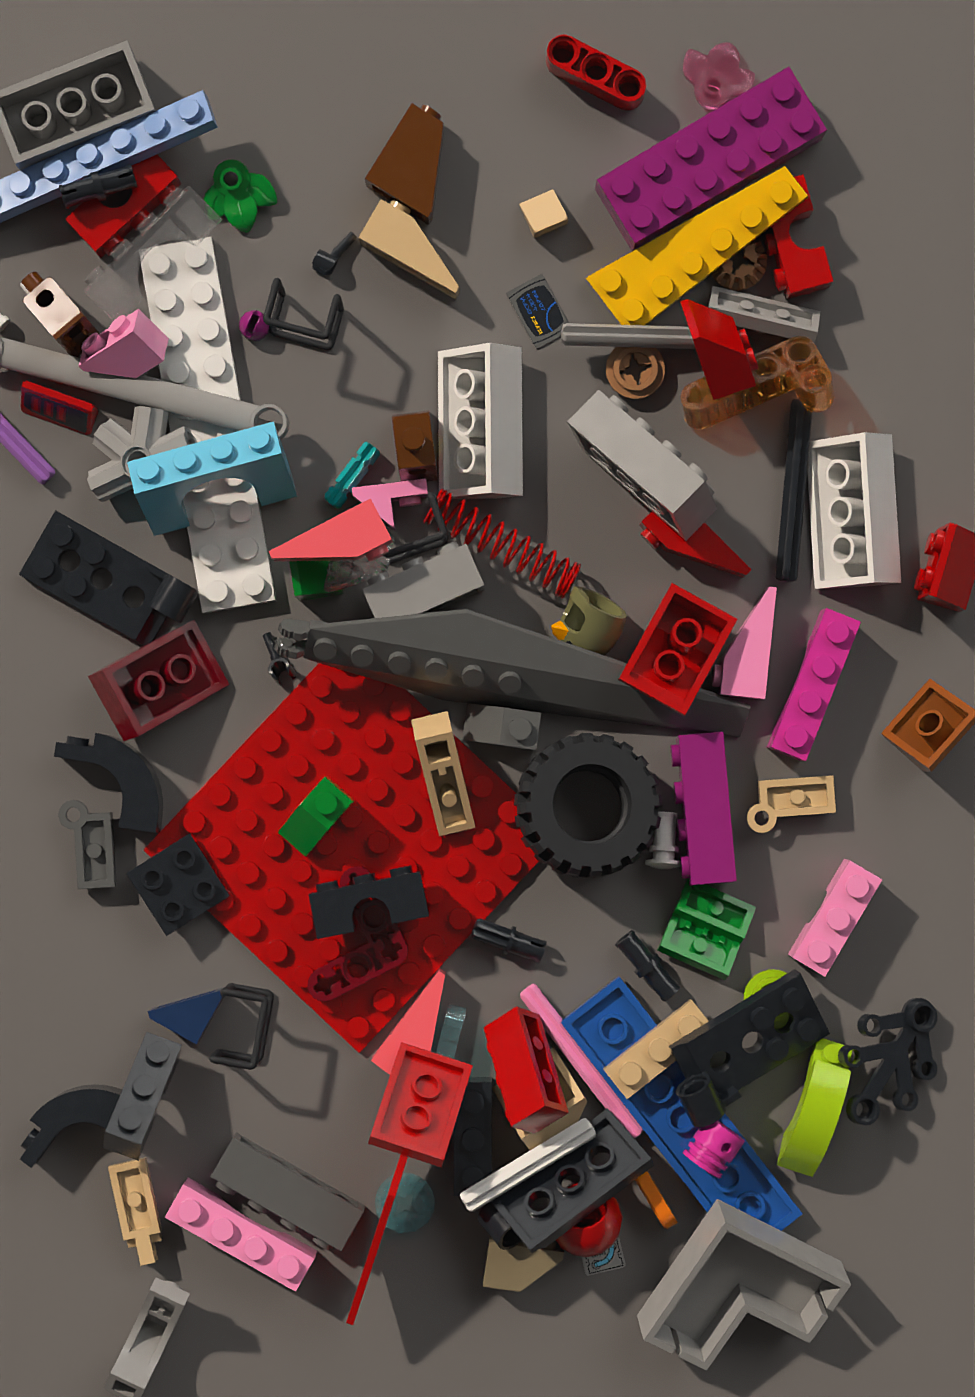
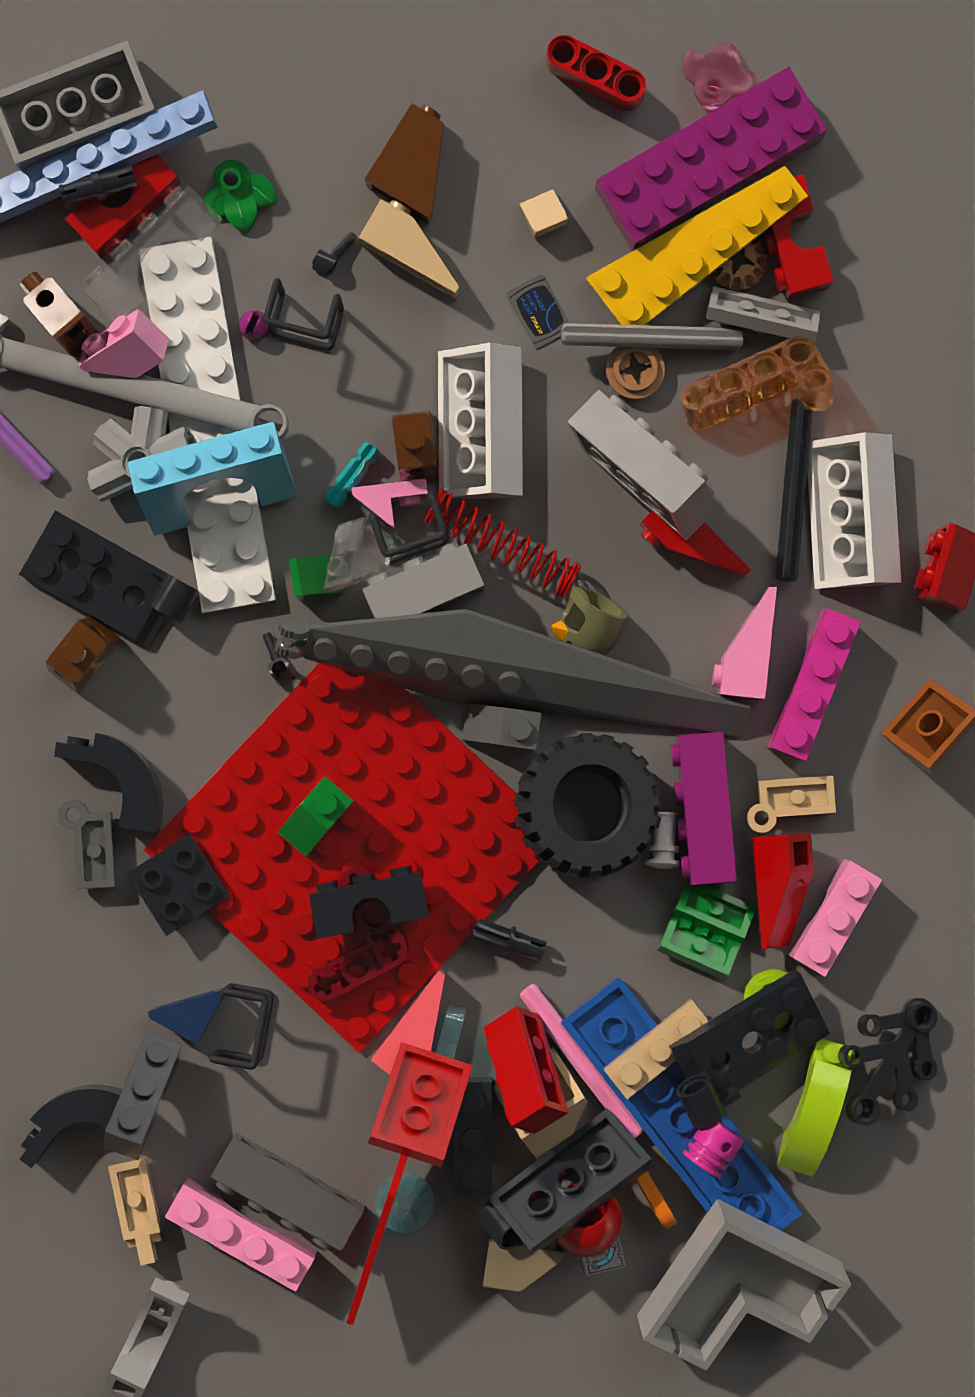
slope [21,381,99,435] -> none
dark red slope [88,620,230,741] -> none
coral slope [268,498,393,562] -> none
tan slope [411,711,475,836] -> none
white axle [460,1118,596,1212] -> none
black pin [615,930,681,1001] -> none
red slope [618,583,738,716] -> none
red slope [680,299,759,400] -> none
none -> reddish brown torso [45,616,121,694]
none -> red slope [752,833,814,949]

